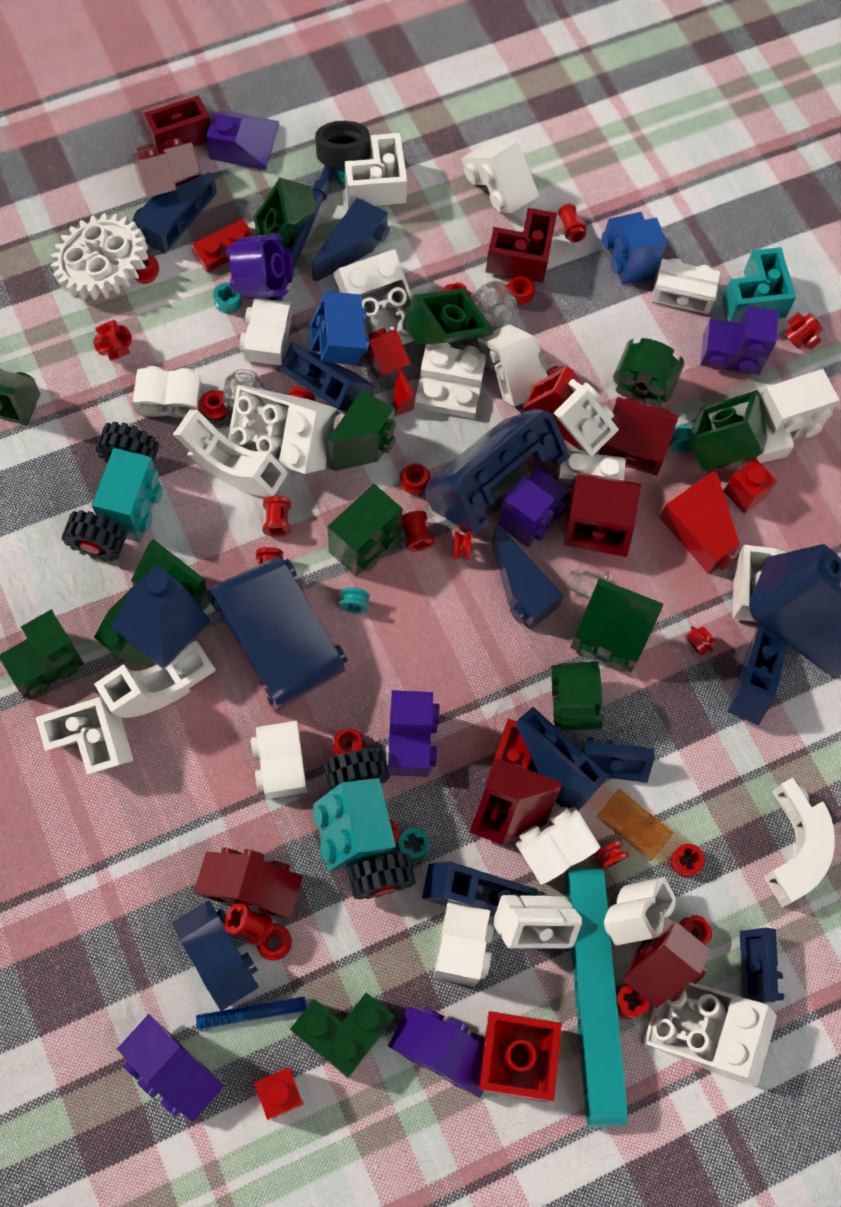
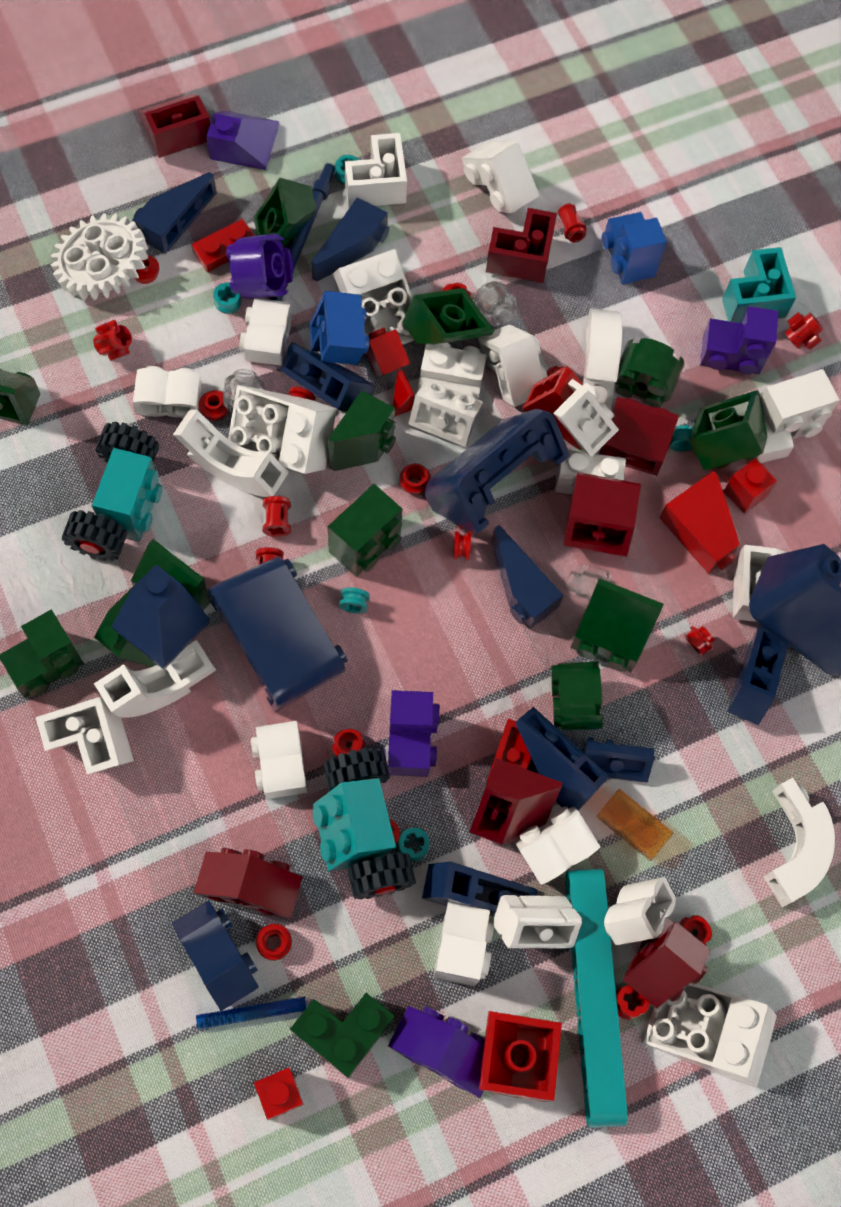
dark purple brick [117,1014,224,1122] -> none
brick [131,136,201,197] -> none
red bush [224,903,273,946] -> none
black tyre [315,120,370,169] -> none
red bush [401,510,435,552] -> none
dark purple brick [498,468,570,547] -> none
red plate [505,276,535,305] -> none
red bush [593,840,629,870] -> none
white brick [651,258,720,314] -> none
red bush [671,844,705,877] -> none
dark blue plate [740,927,784,1003] -> none
none -> white bracket [408,380,483,447]
none -> white arch [583,308,622,410]

